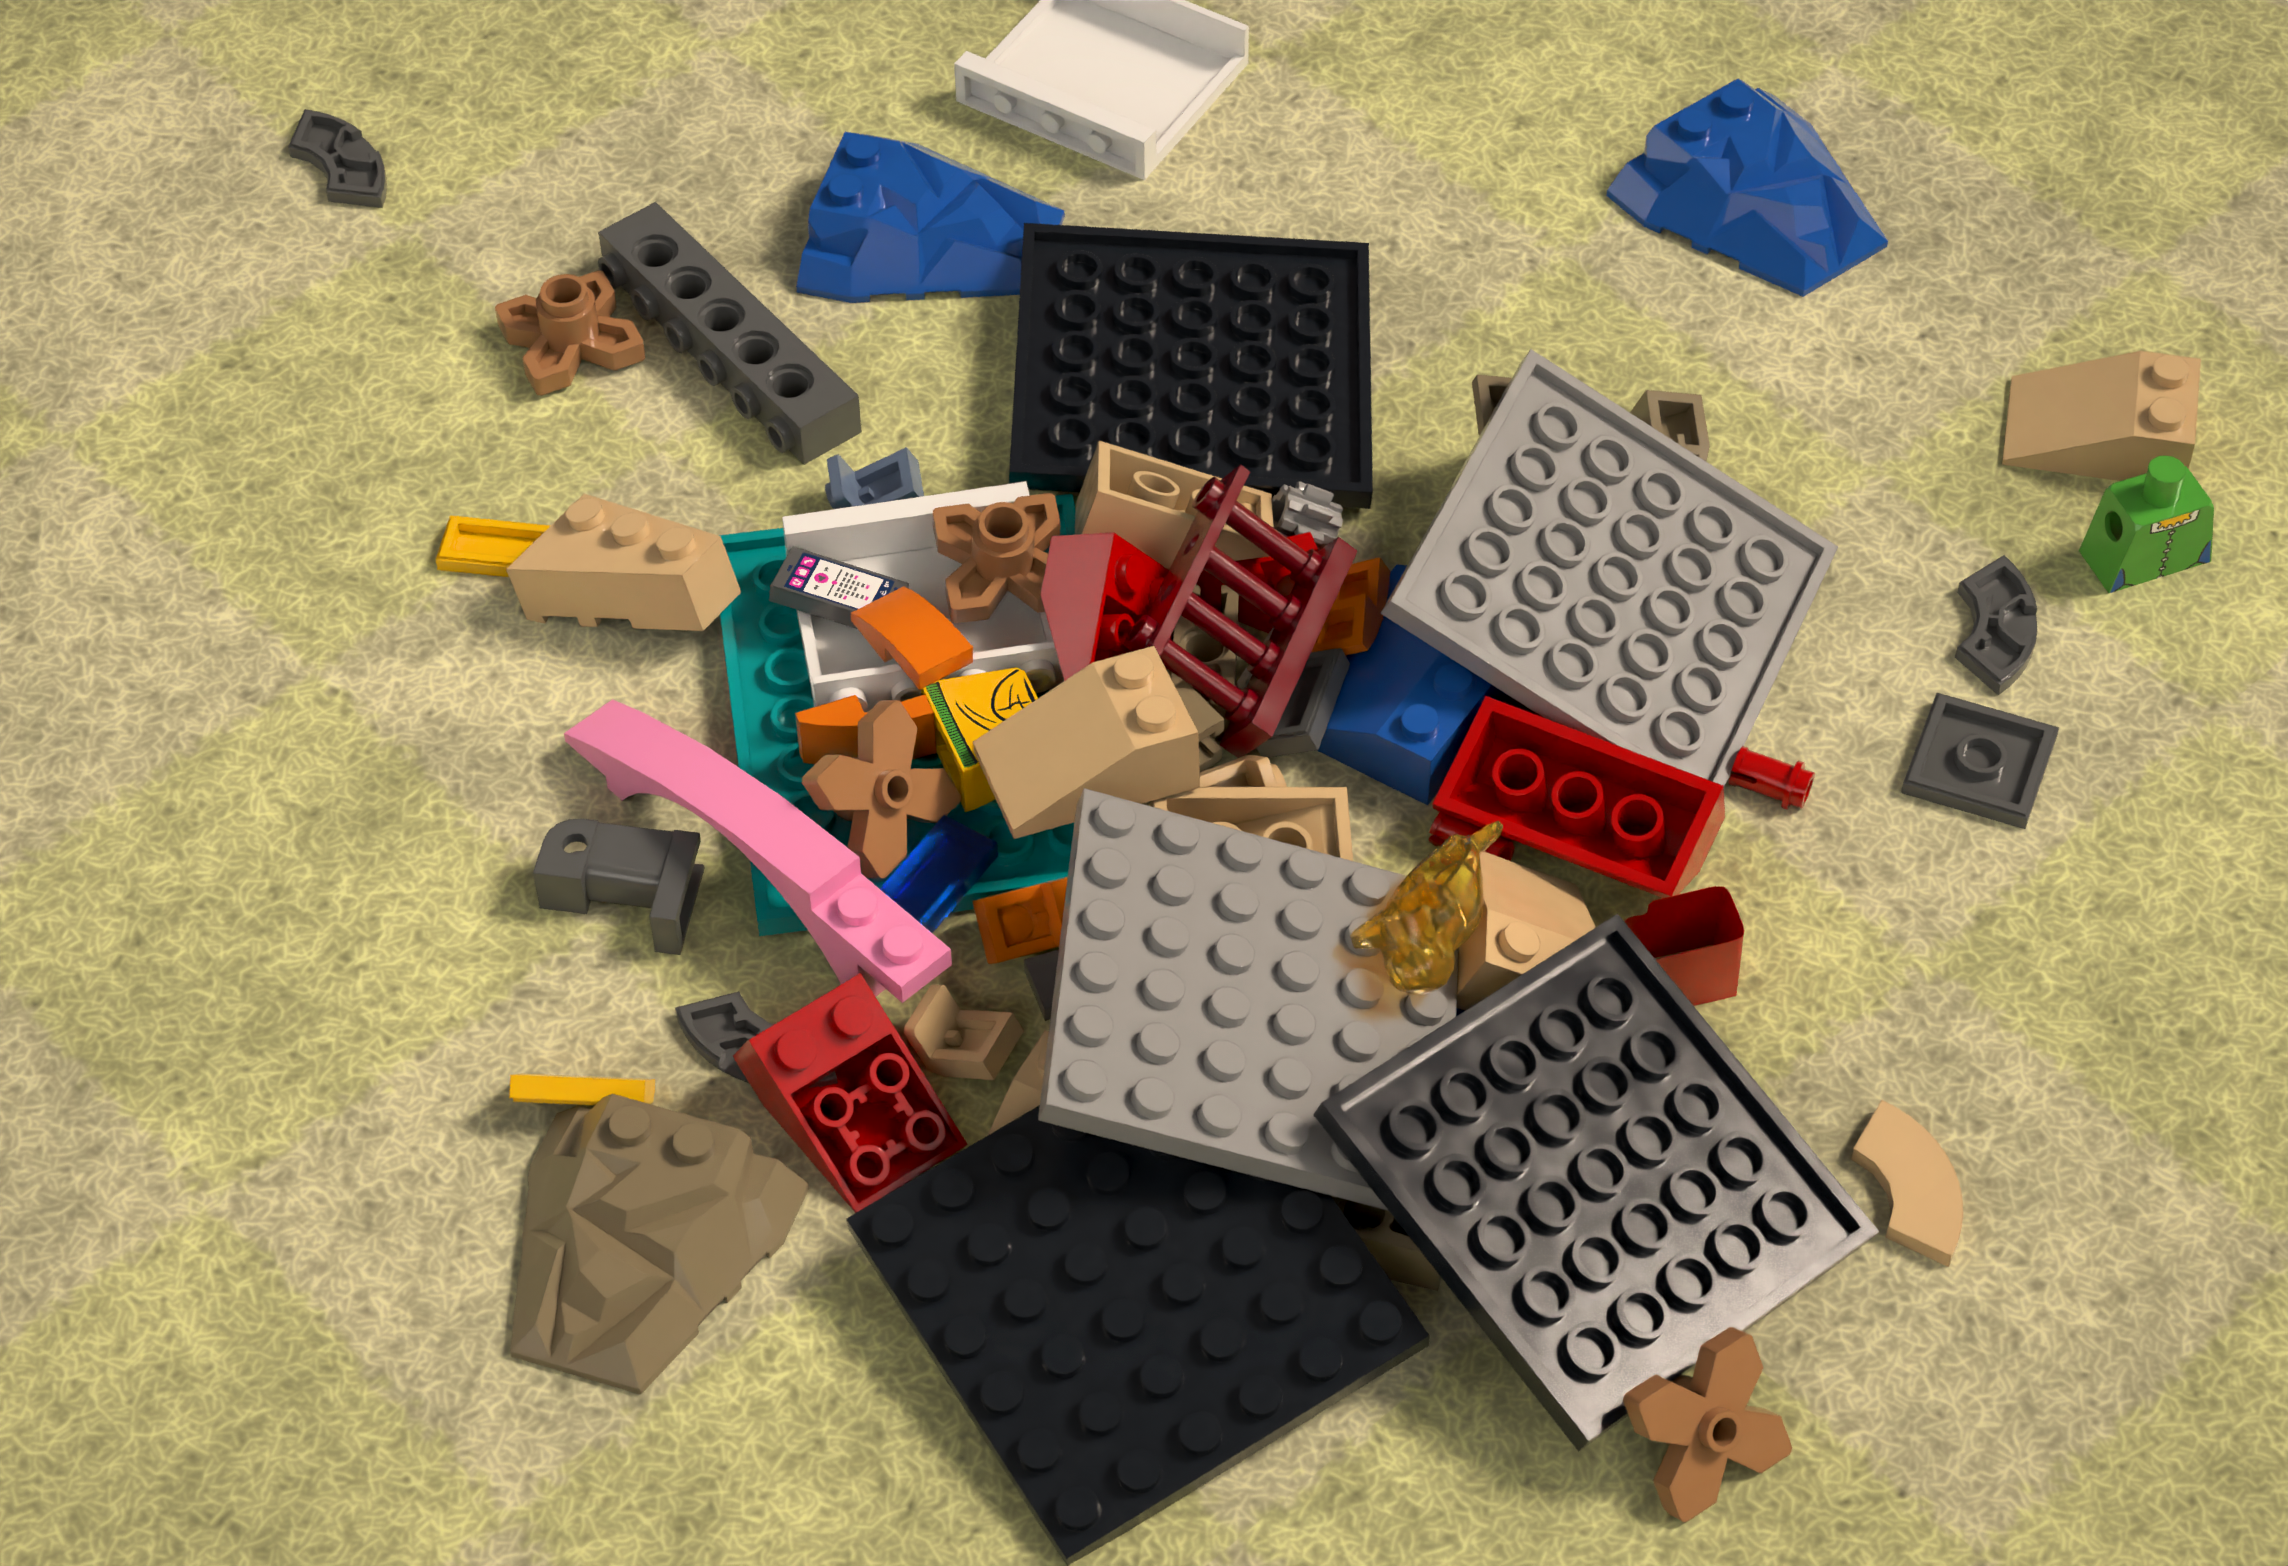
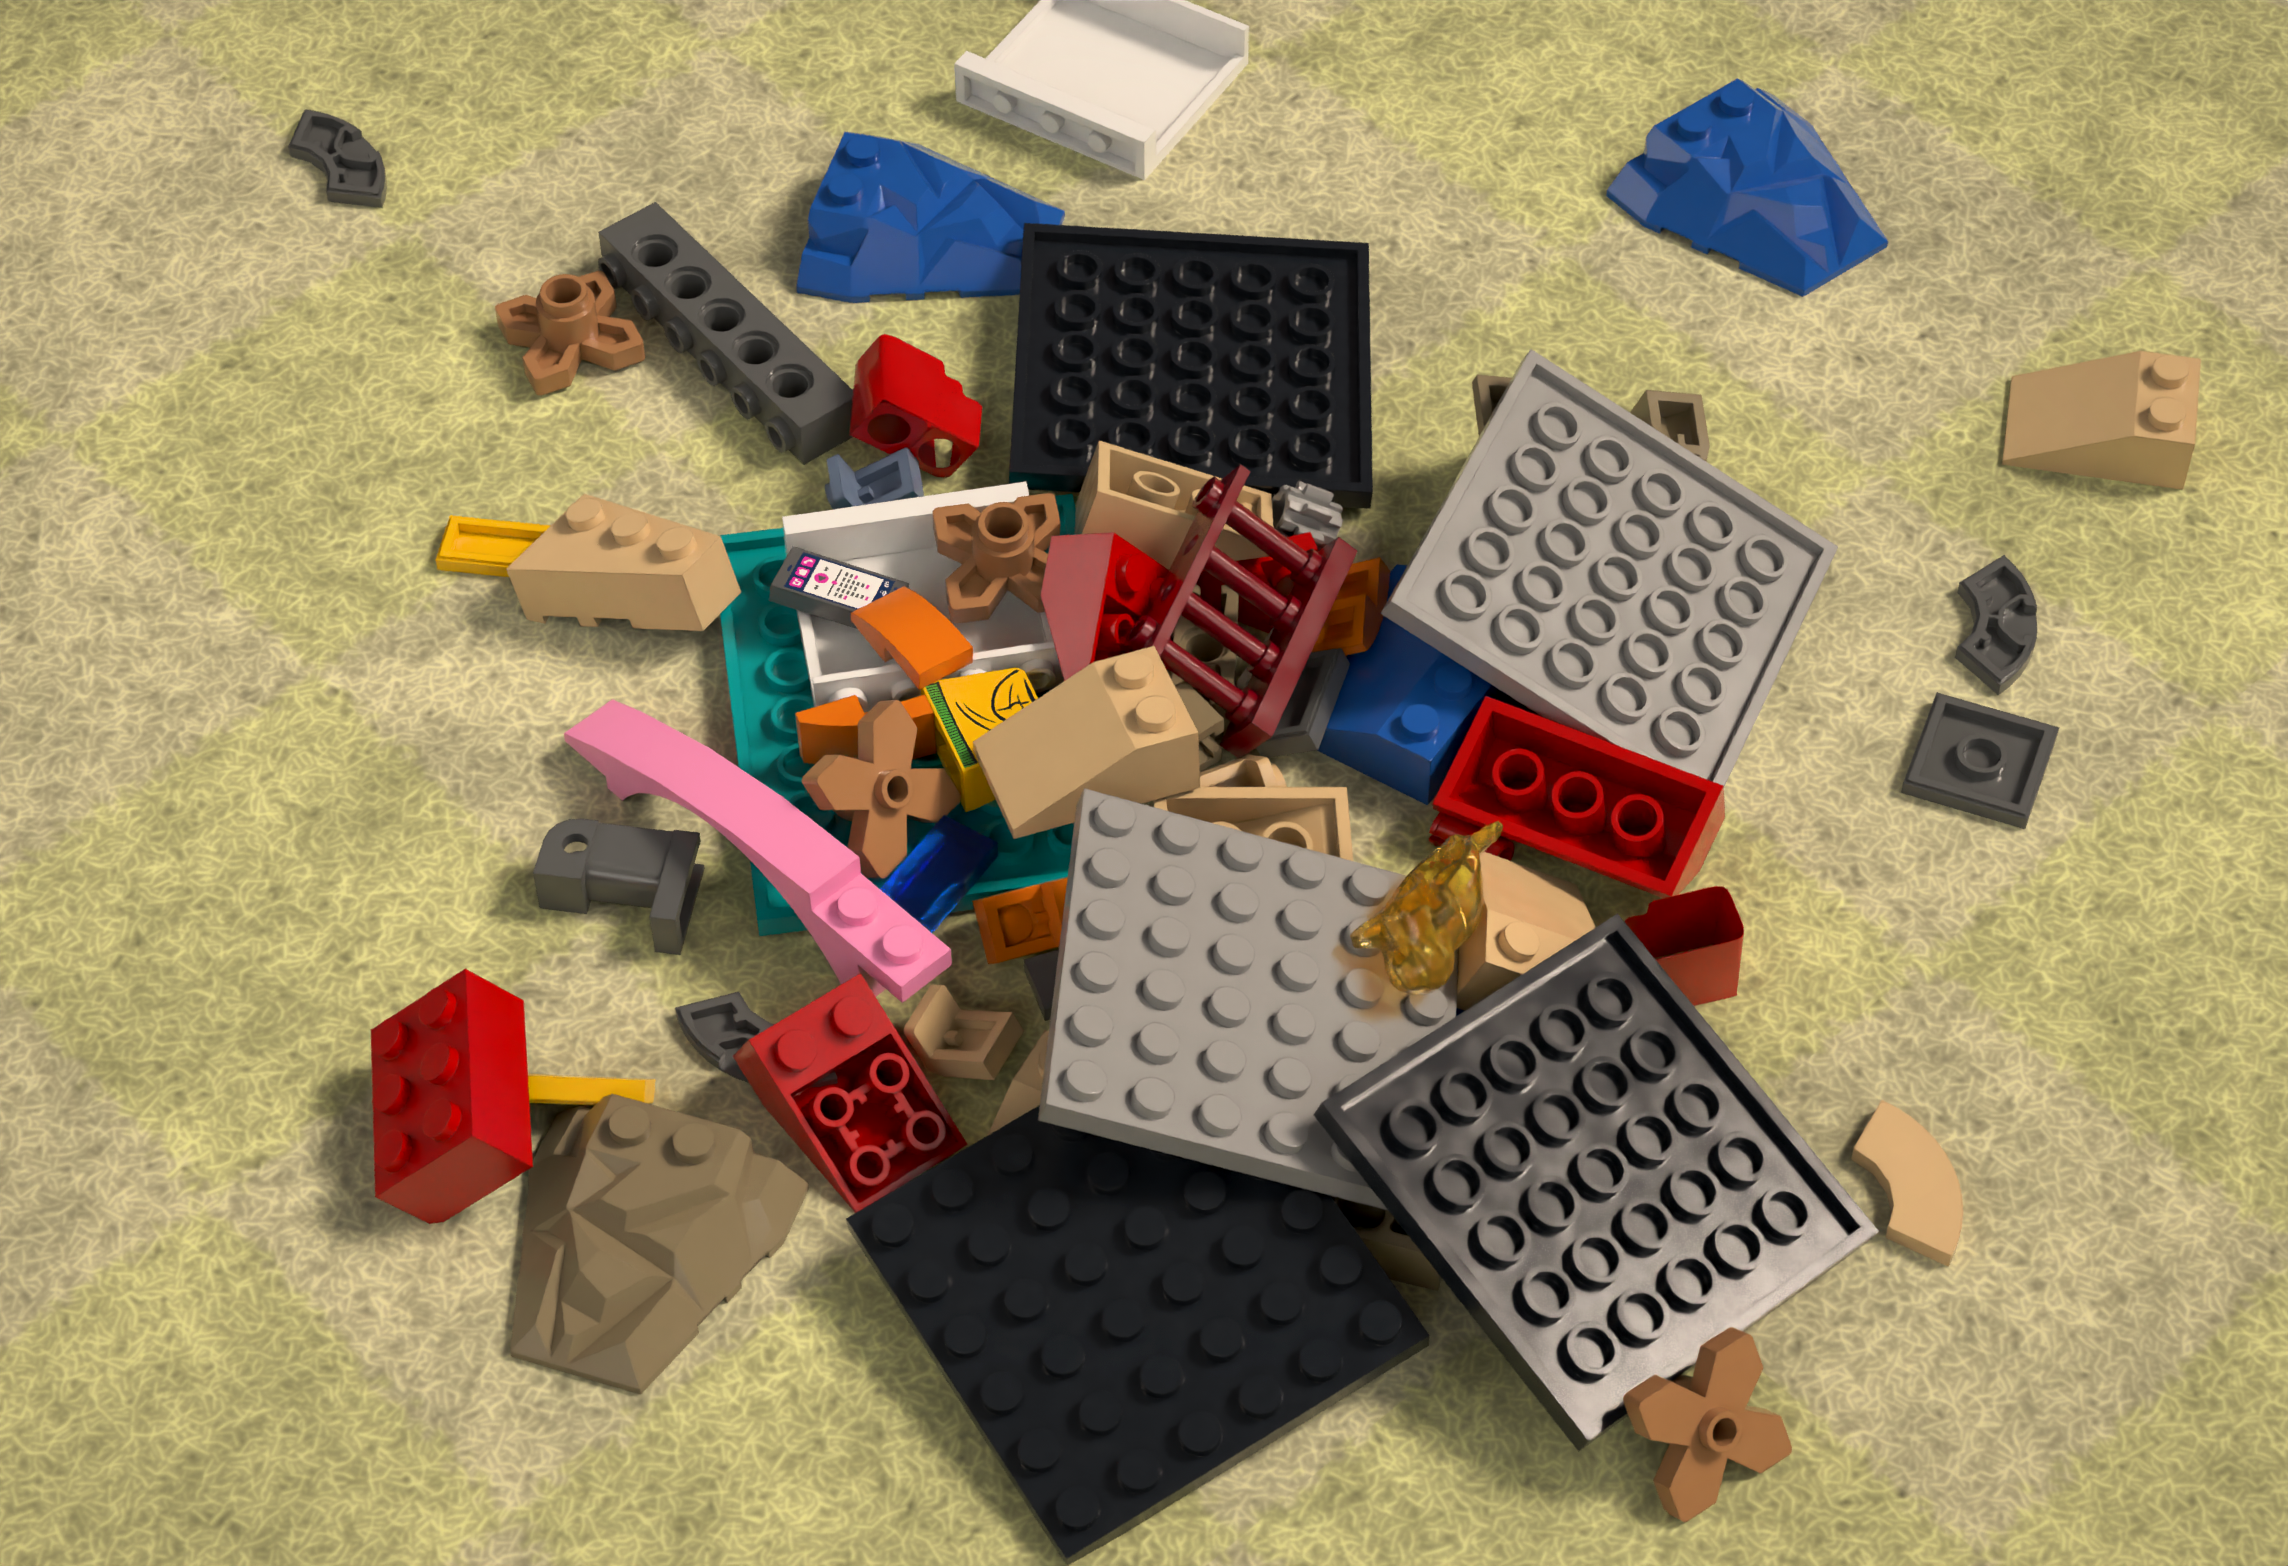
red pin [1729,746,1815,810] -> none
bright green torso [2079,456,2214,593] -> none
none -> red brick [371,968,533,1224]
none -> red piece [849,334,982,478]

